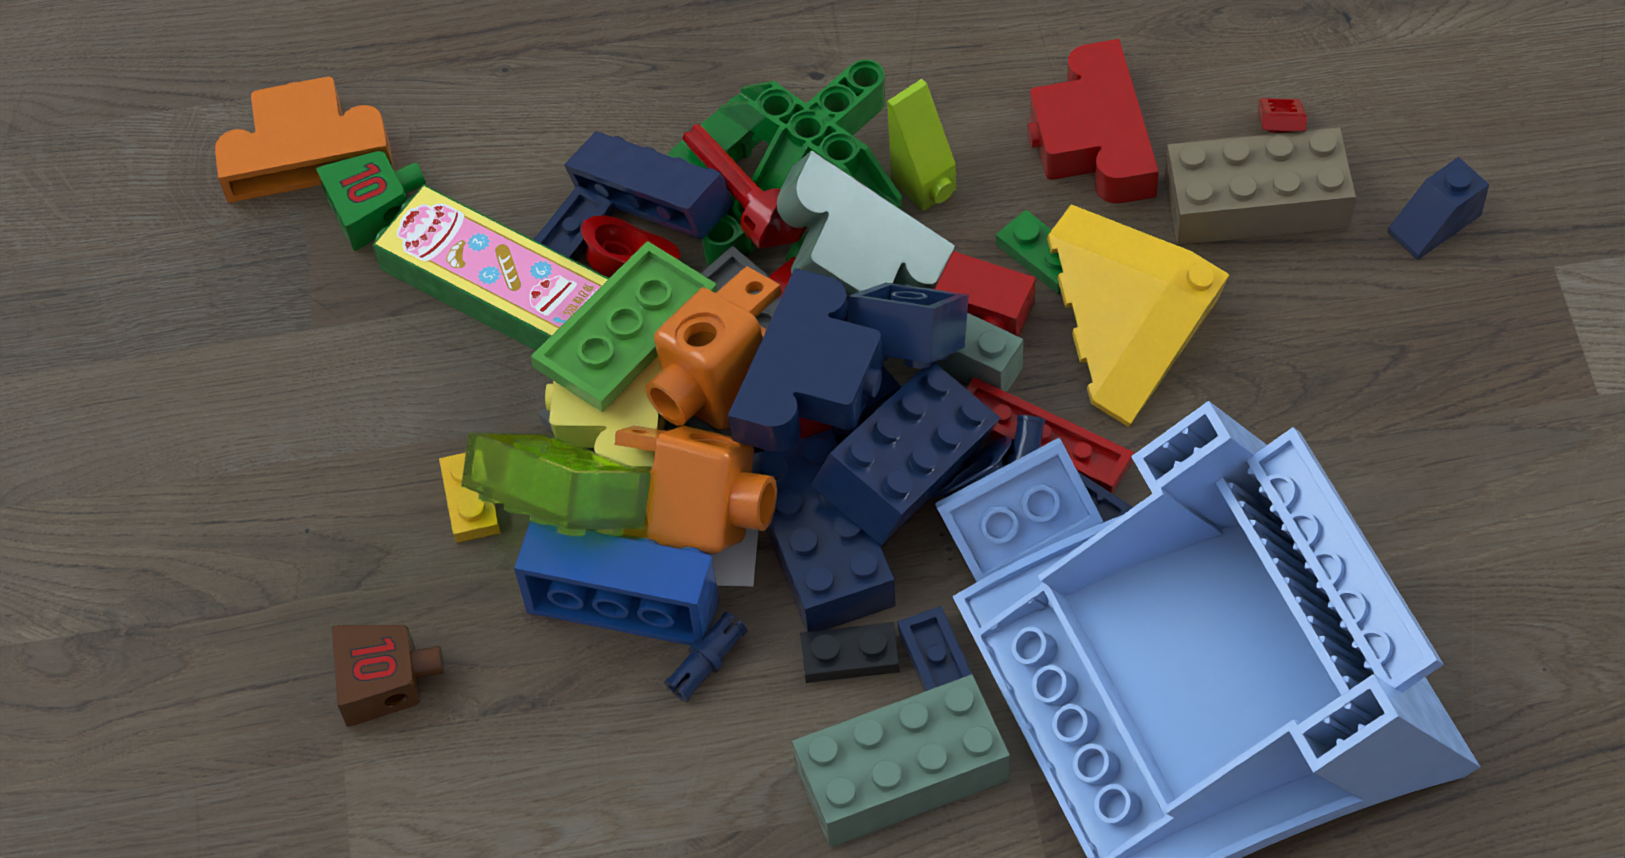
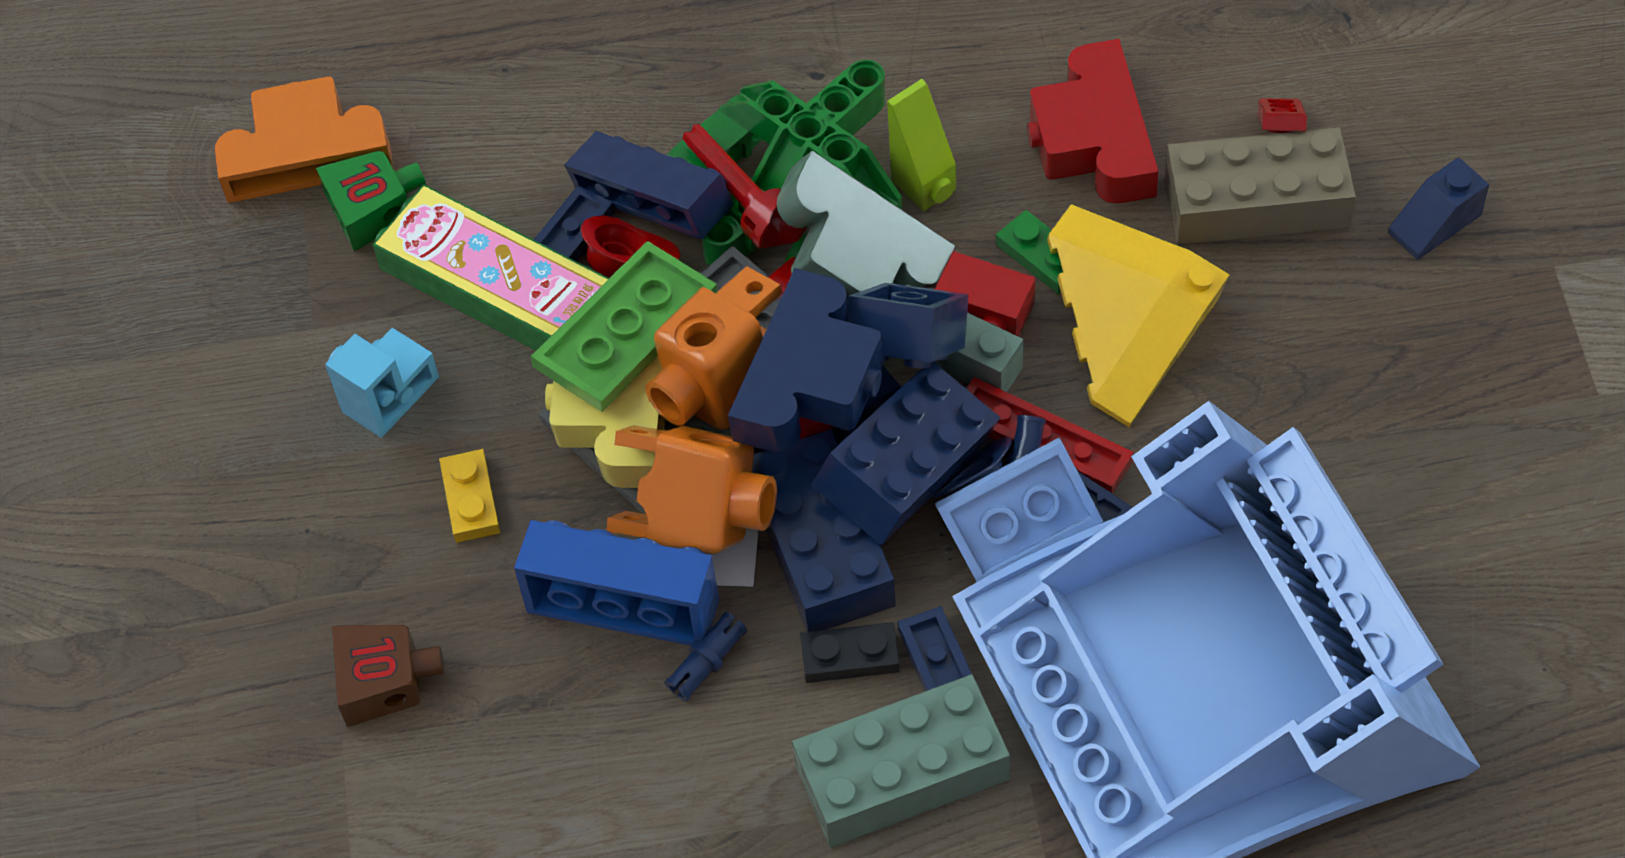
clear neon green brick [461,432,651,536] -> none
none -> medium azure brick [325,328,439,438]

